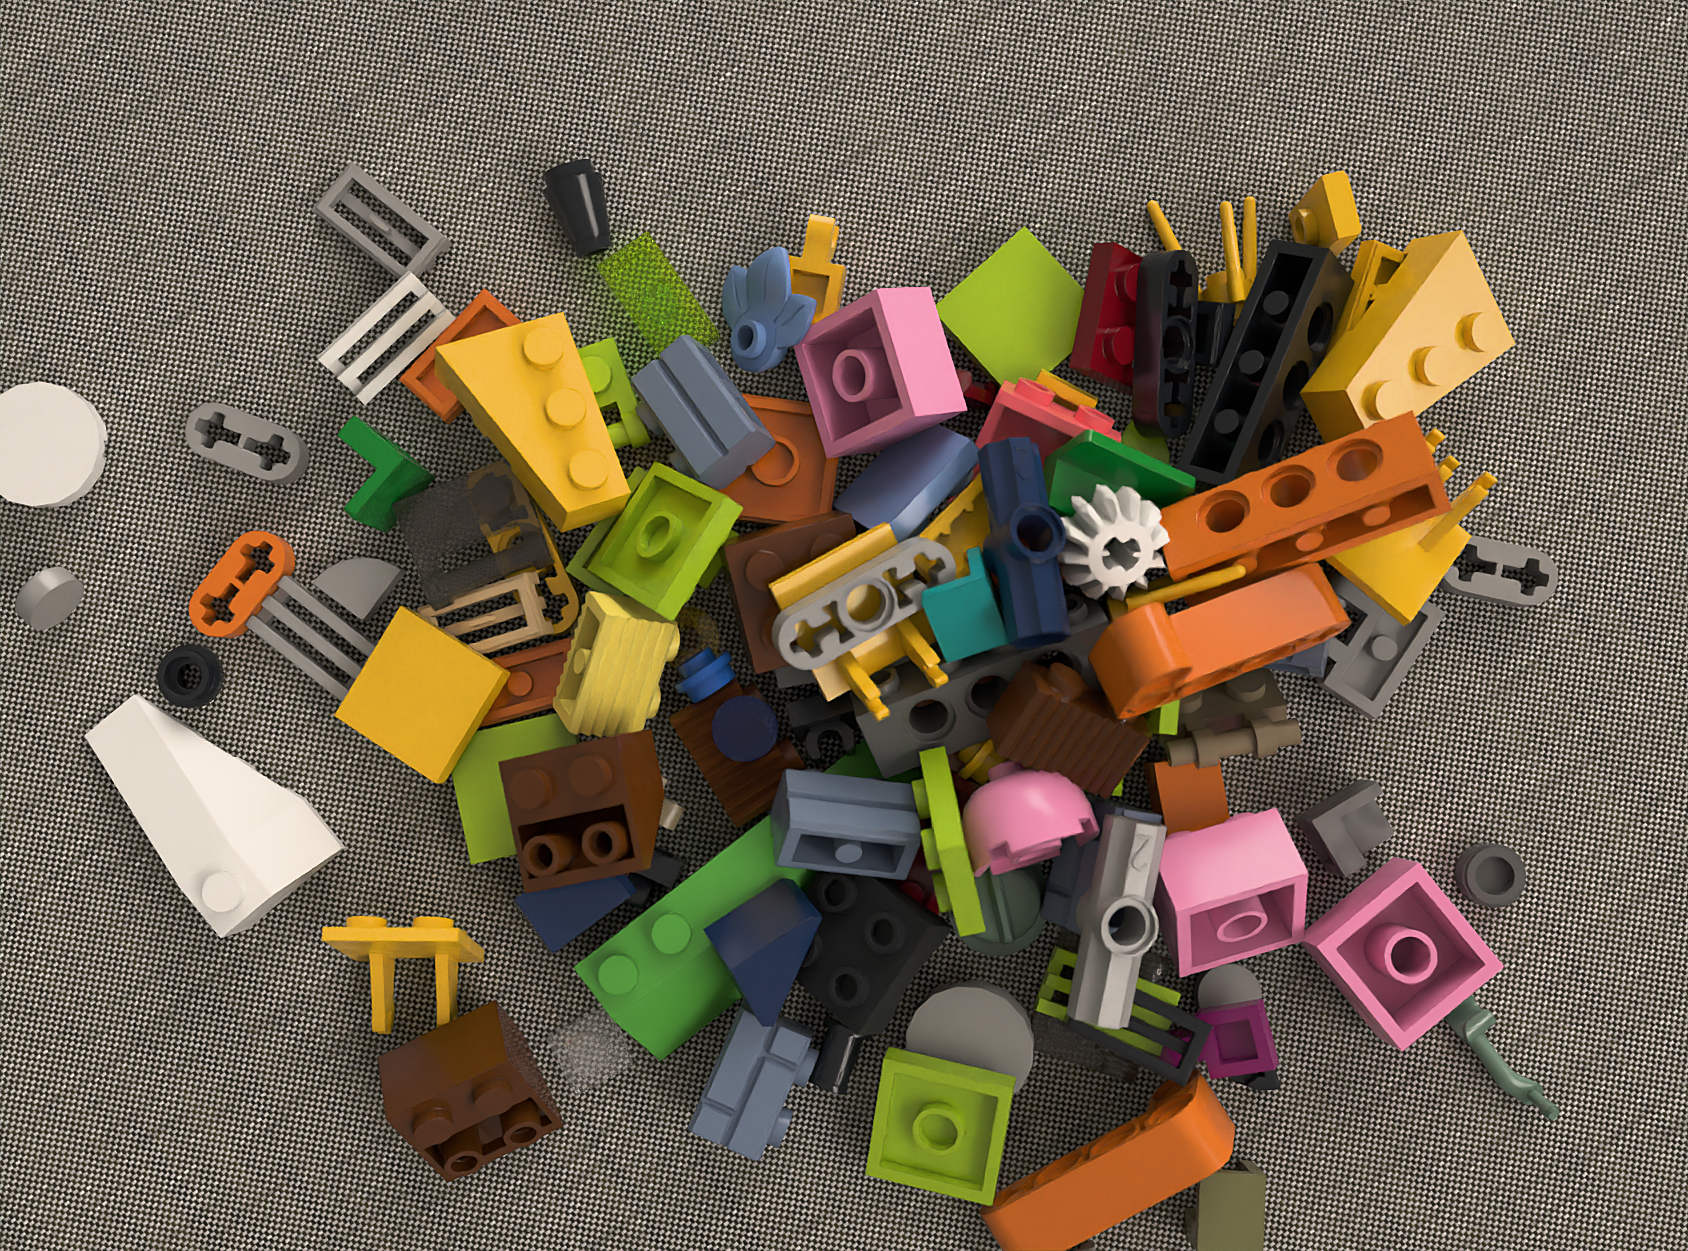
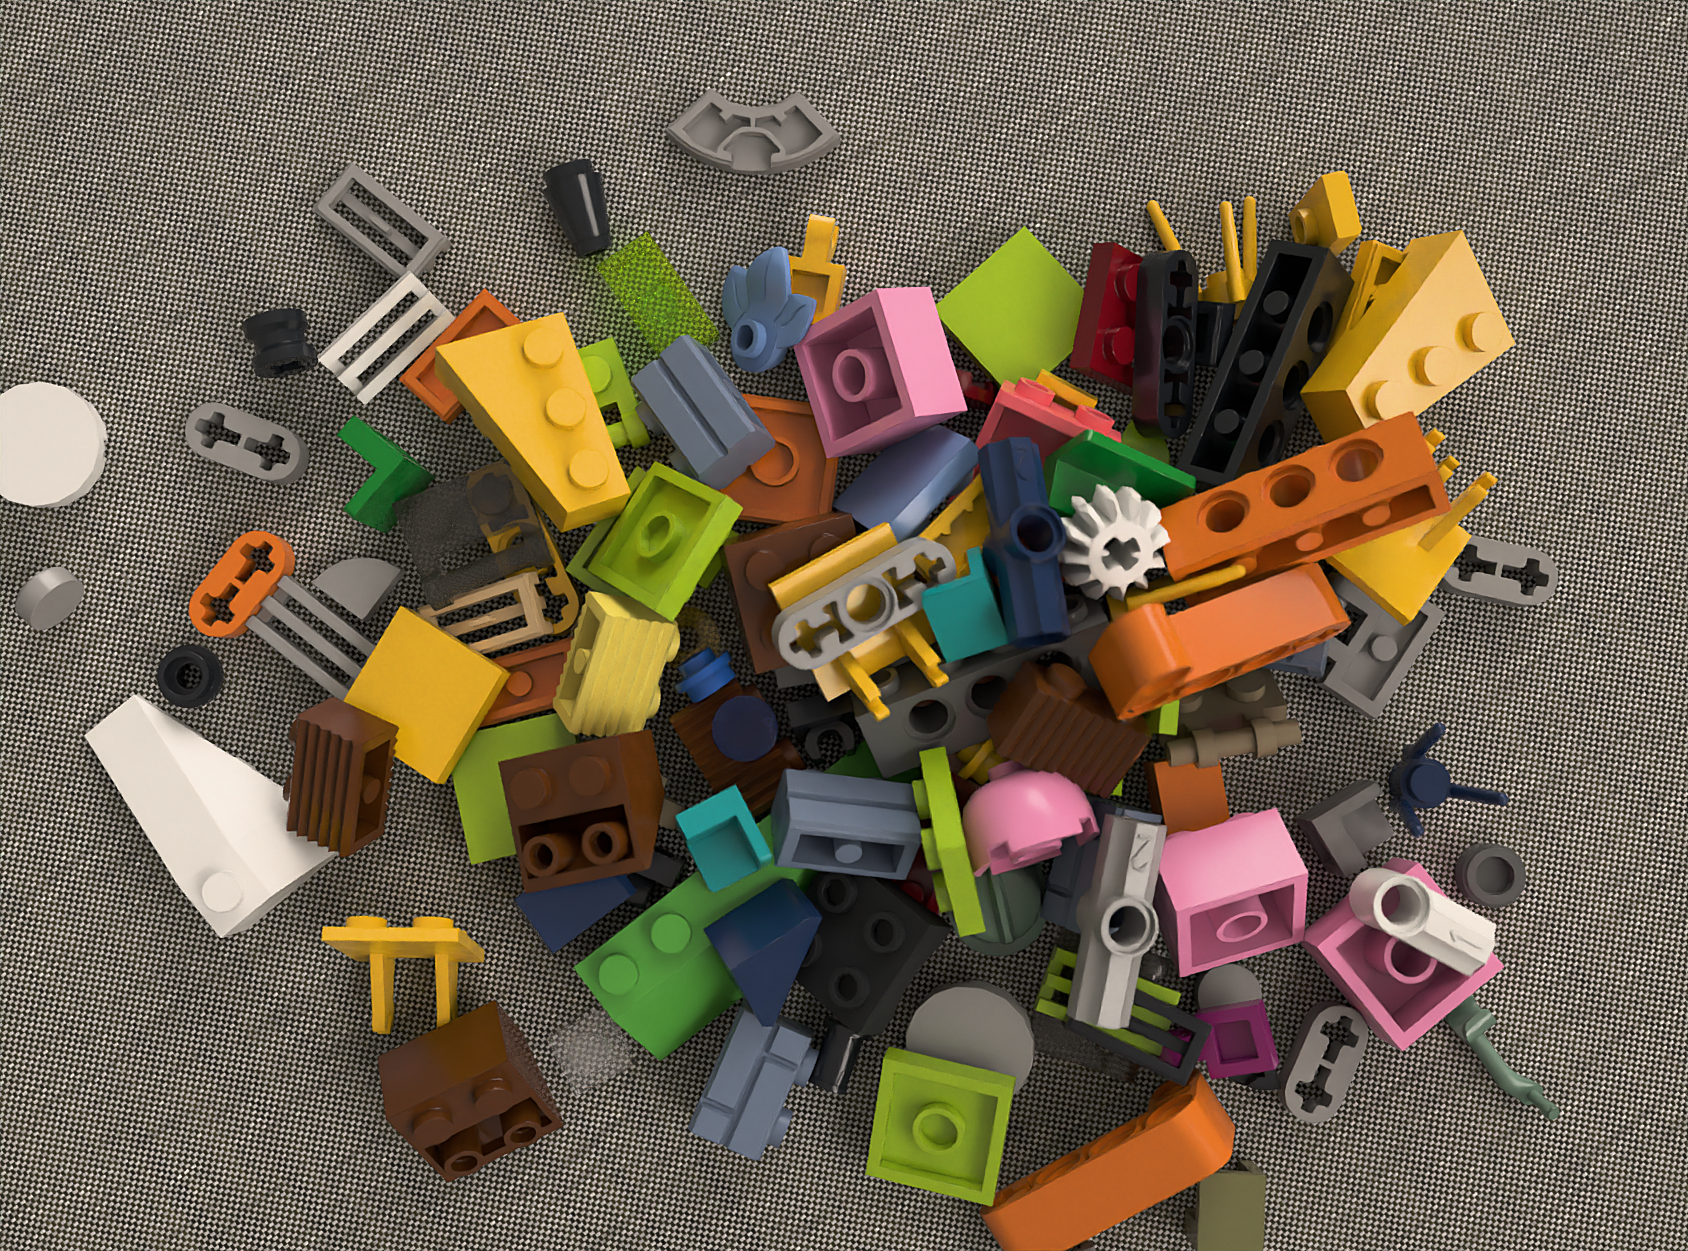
none -> black wheel [242,308,318,378]
none -> reddish brown brick [283,697,399,857]
none -> light grey tile [665,88,841,175]
none -> teal panel [675,785,773,893]
none -> light grey beam [1277,1000,1369,1124]
none -> white piece [1349,867,1497,977]
none -> dark blue plant [1388,723,1509,838]

